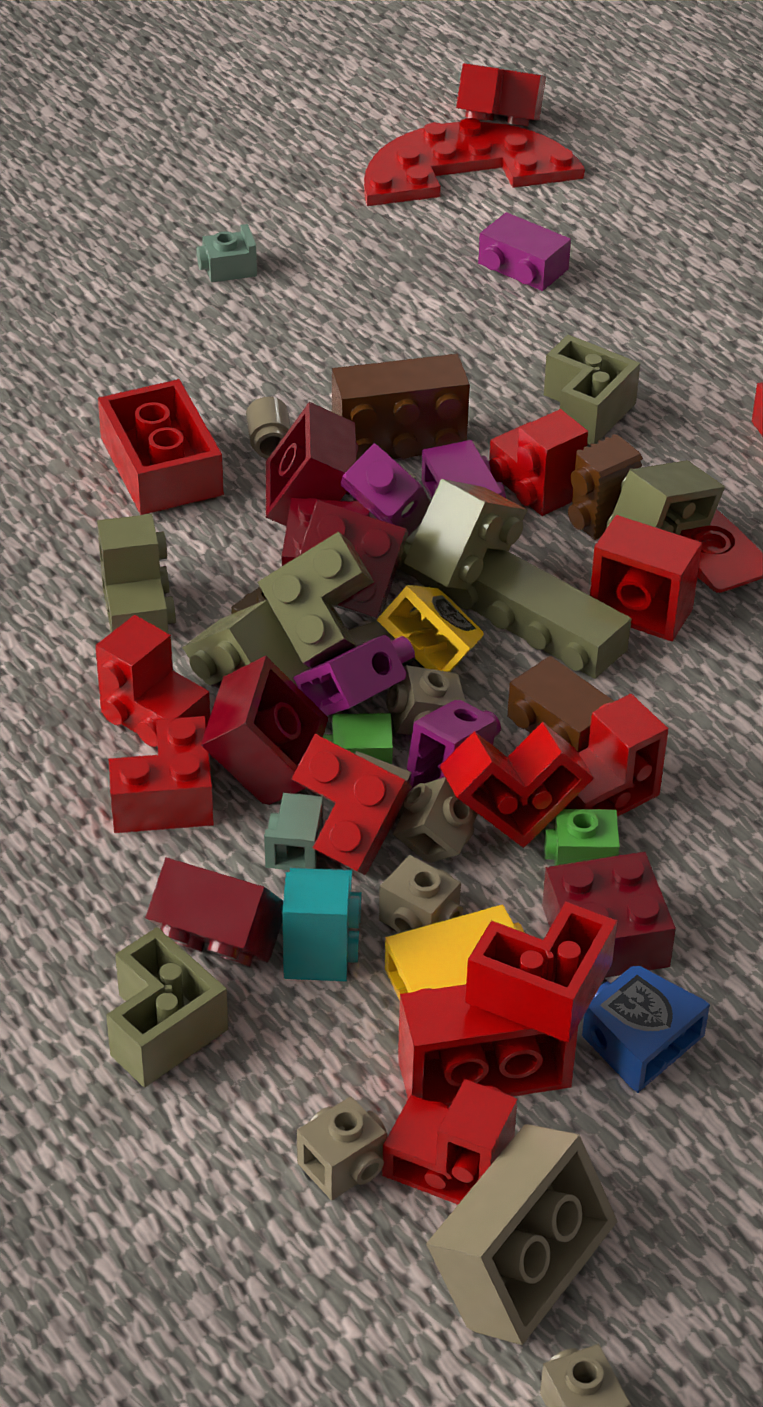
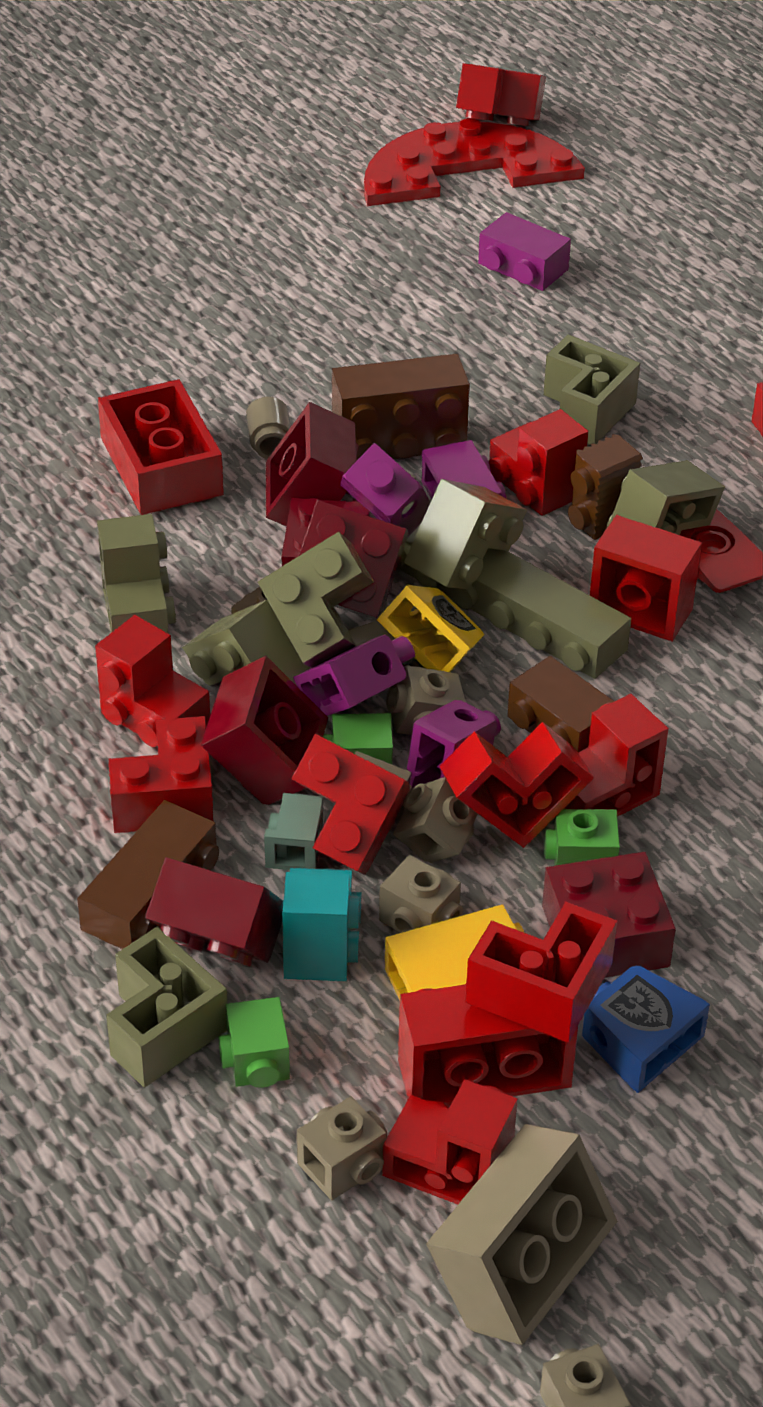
sand green brick [196,224,257,282] -> none
none -> reddish brown brick [77,800,219,949]
none -> bright green brick [218,997,290,1088]

